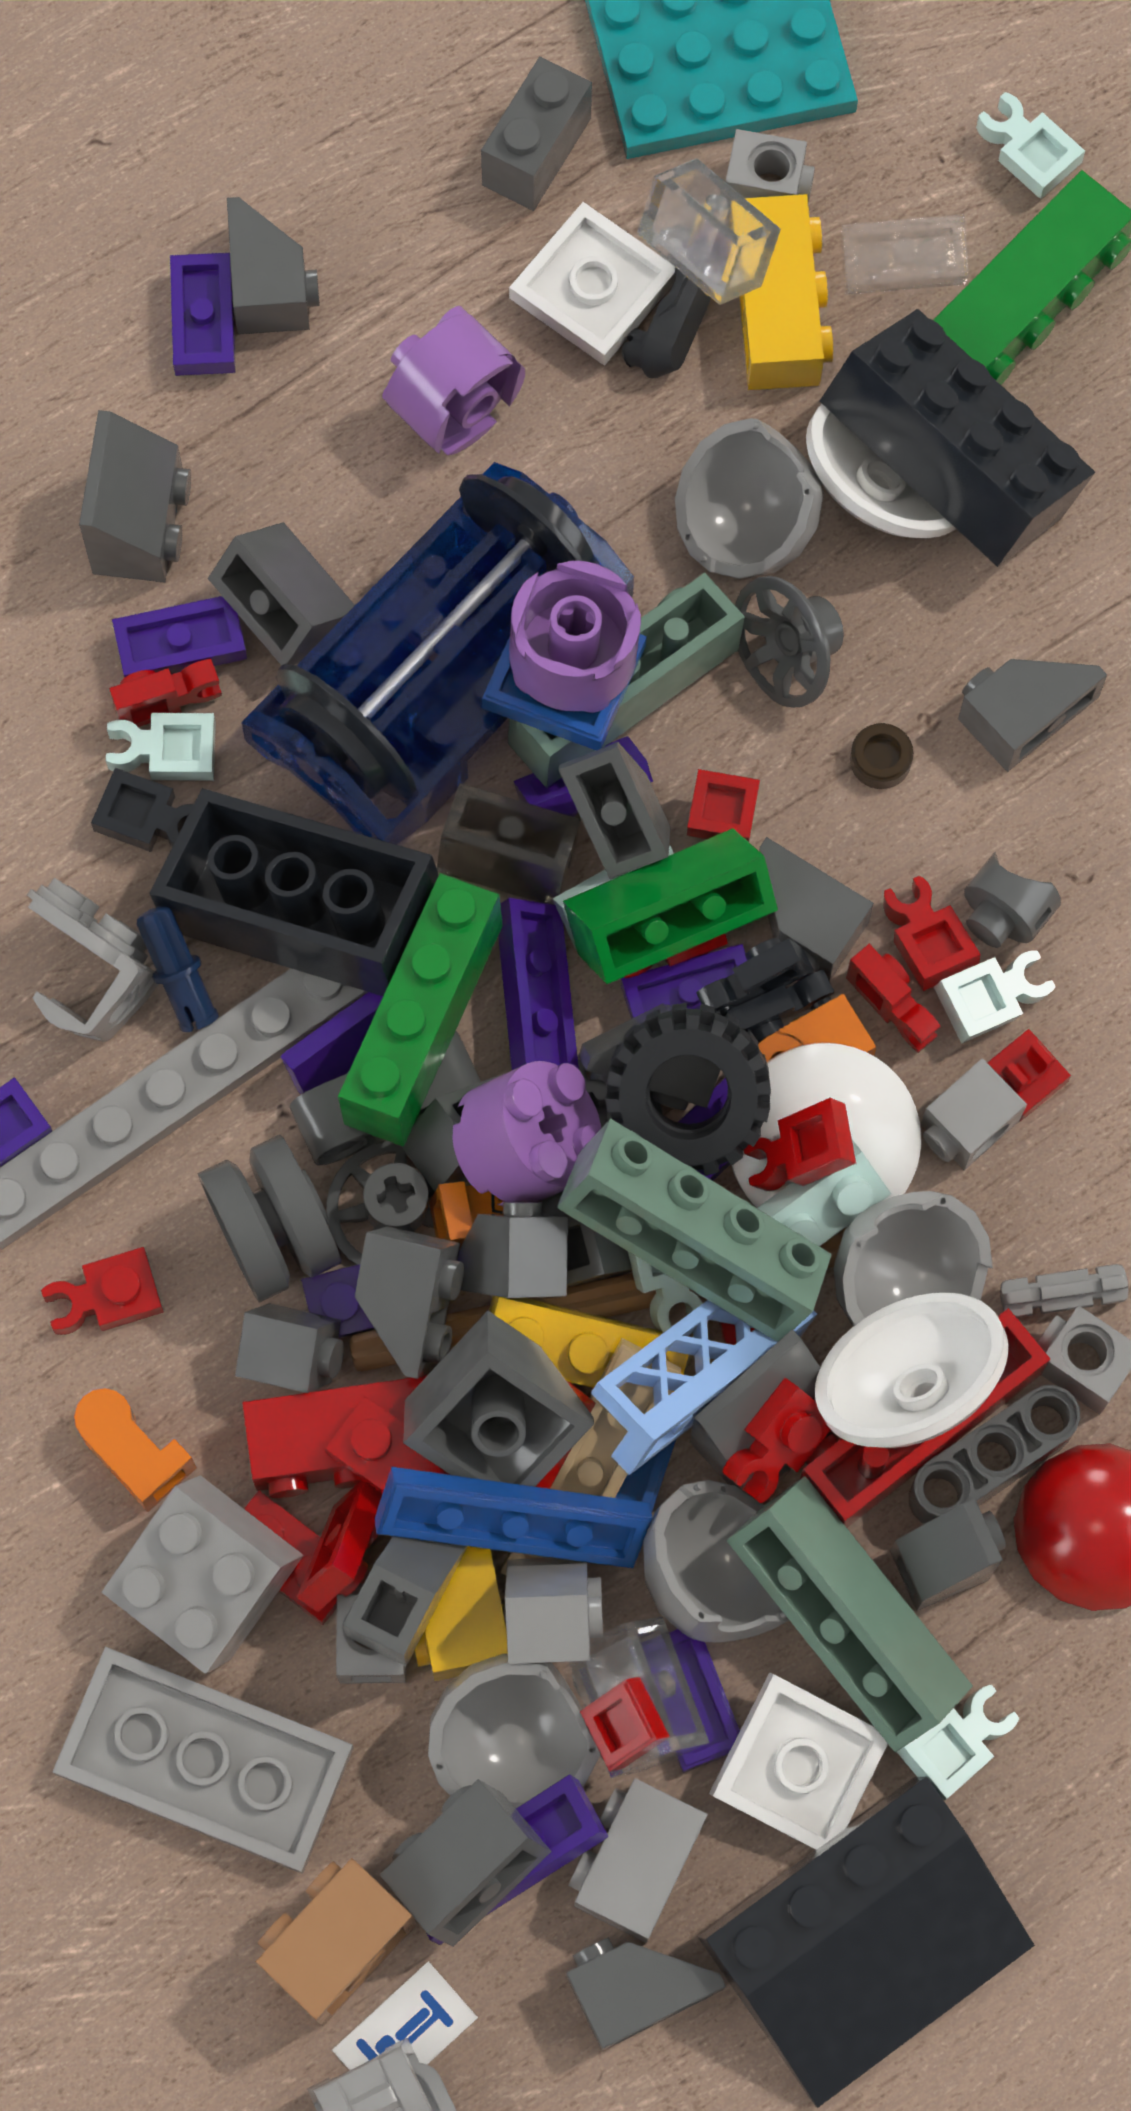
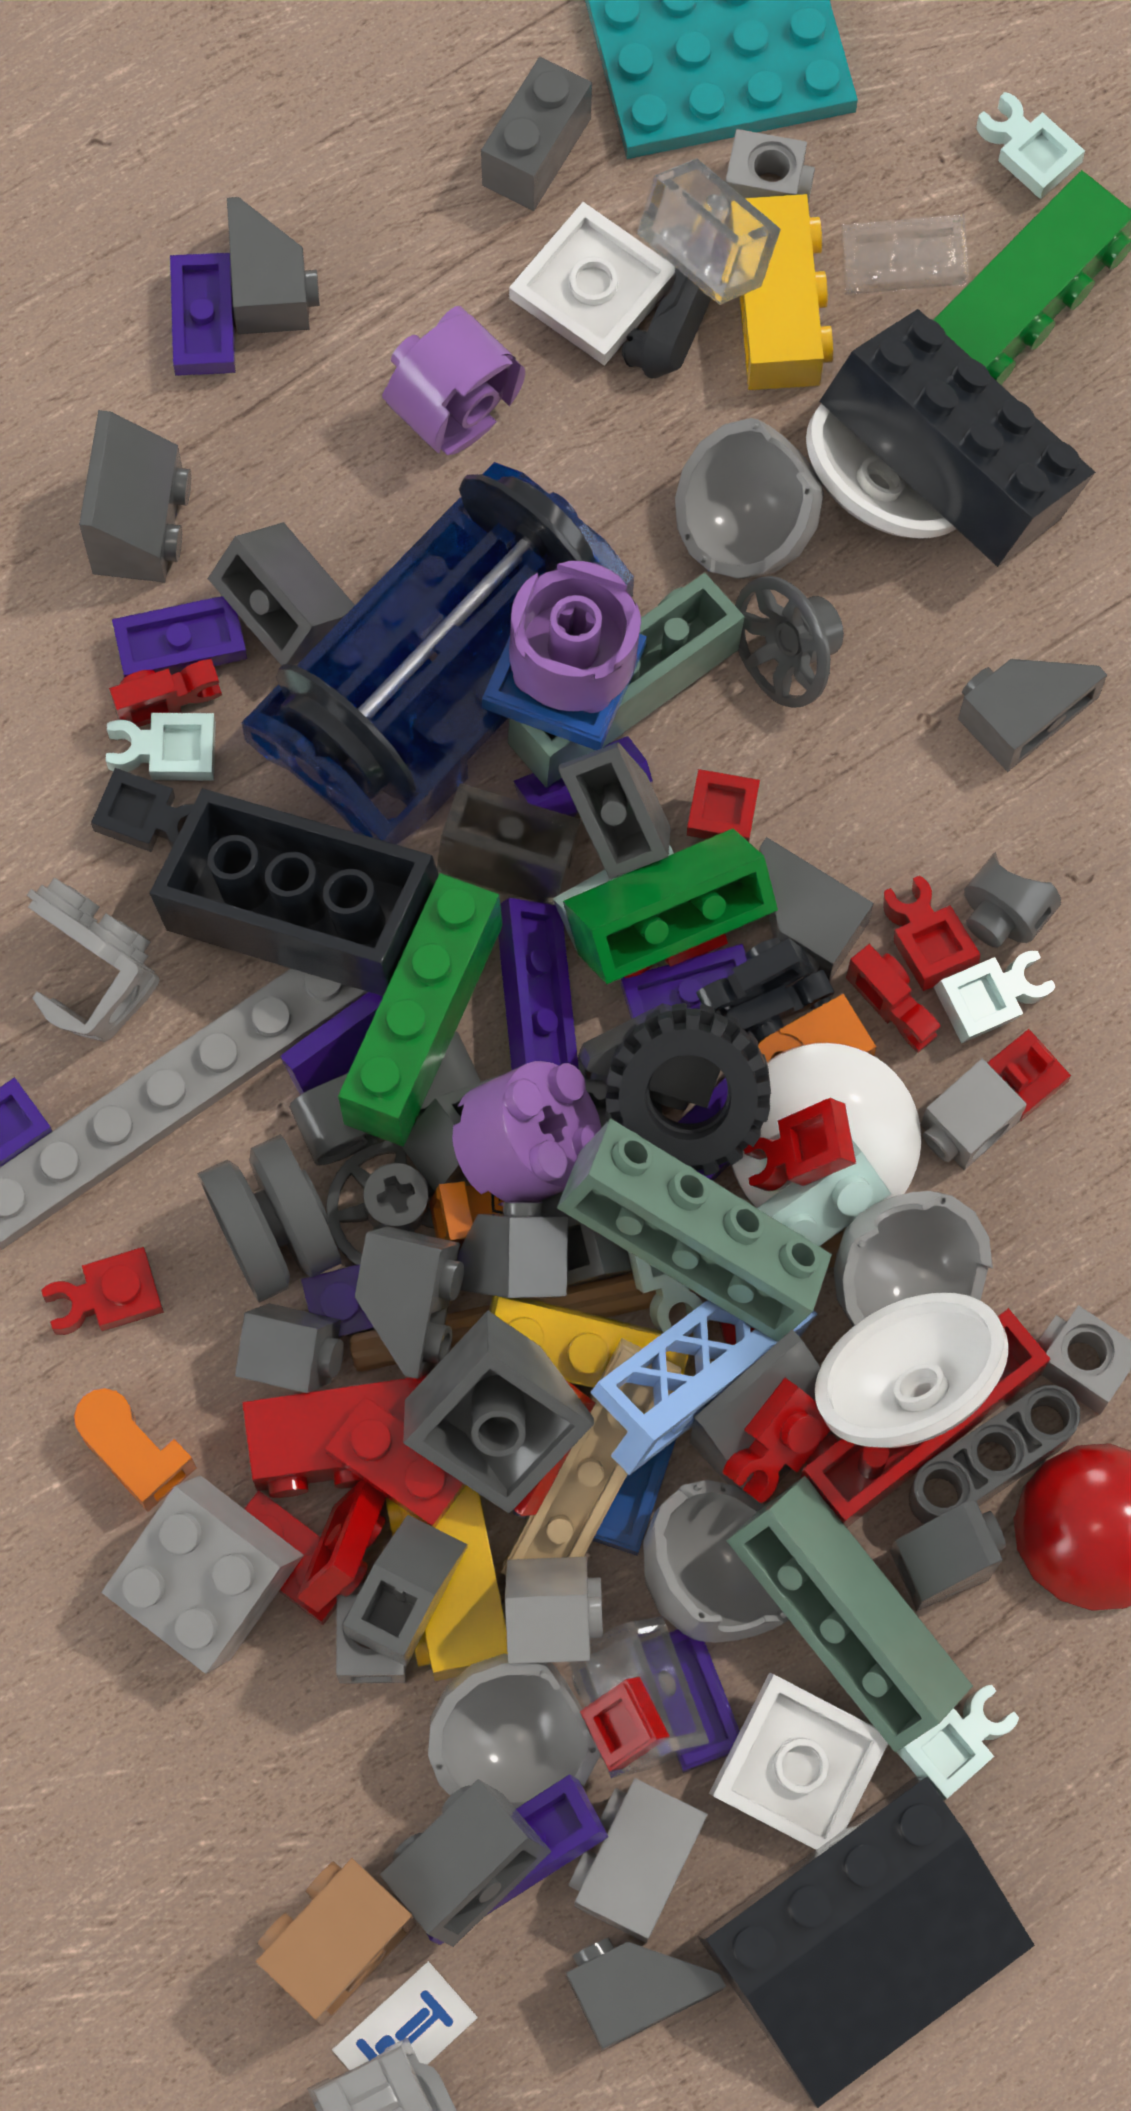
light grey plate [52,1646,354,1874] -> none
dark blue axle [136,906,219,1032] -> none
blue tile [374,1467,652,1568] -> none
dark brown tile [850,723,914,789] -> none
light grey axle [1000,1264,1129,1318] -> none

